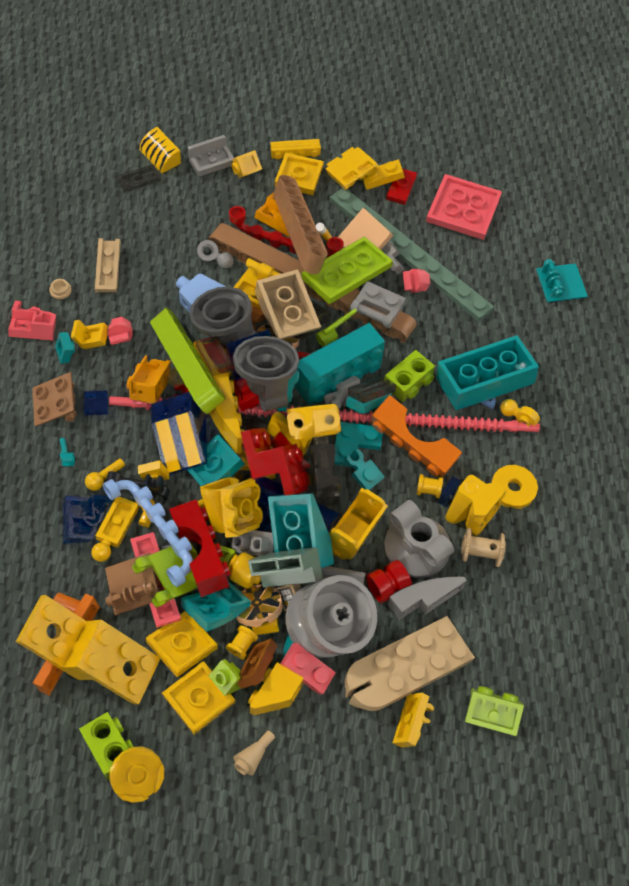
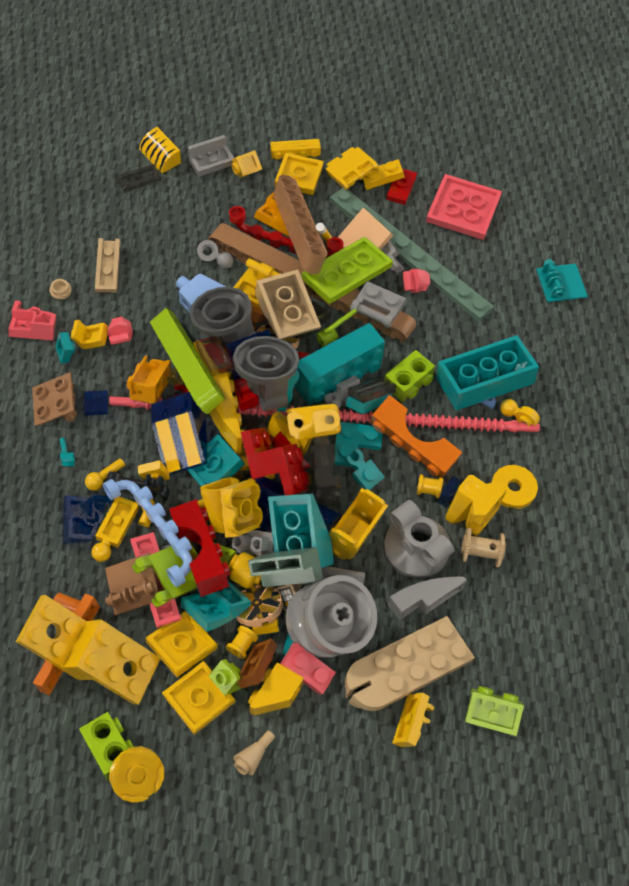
red wheel [366,559,412,604] -> none

